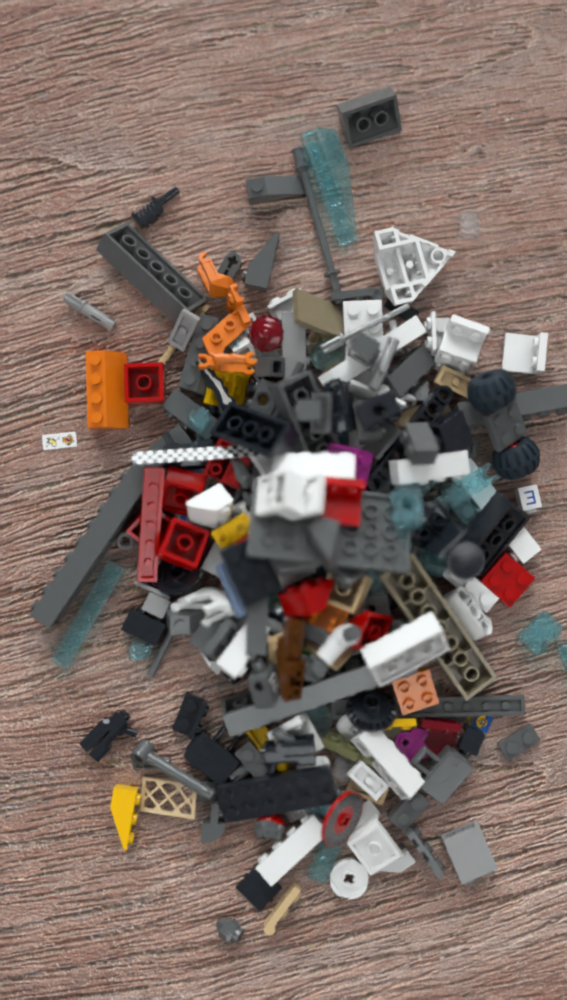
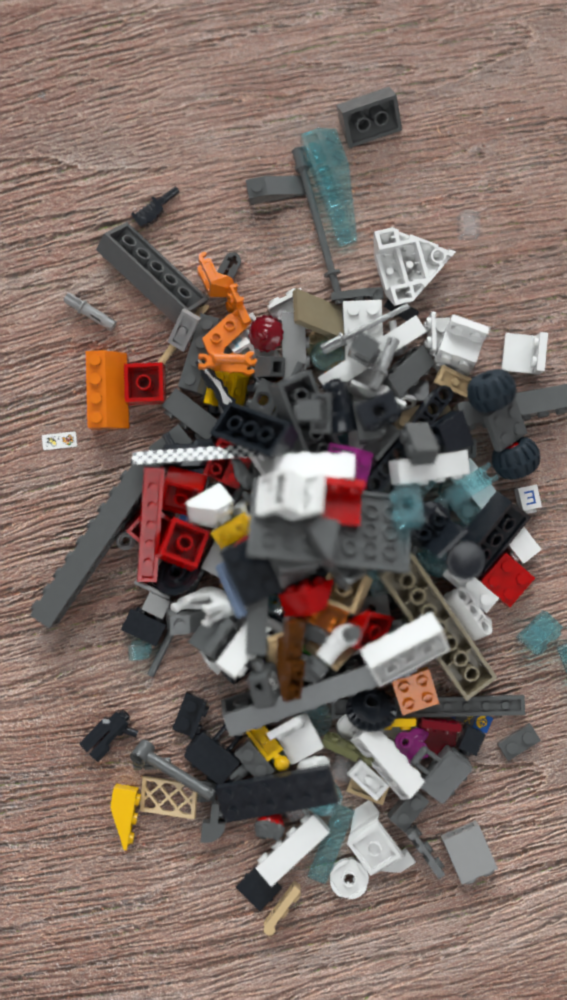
clear light blue plate [50,560,126,670] -> none
clear light blue plate [187,406,213,434] -> none
dark grey rock [216,917,245,944] -> none
dark grey slope [242,232,279,293] -> none
black piece [261,727,316,775] -> none
piece [321,791,363,847] -> none

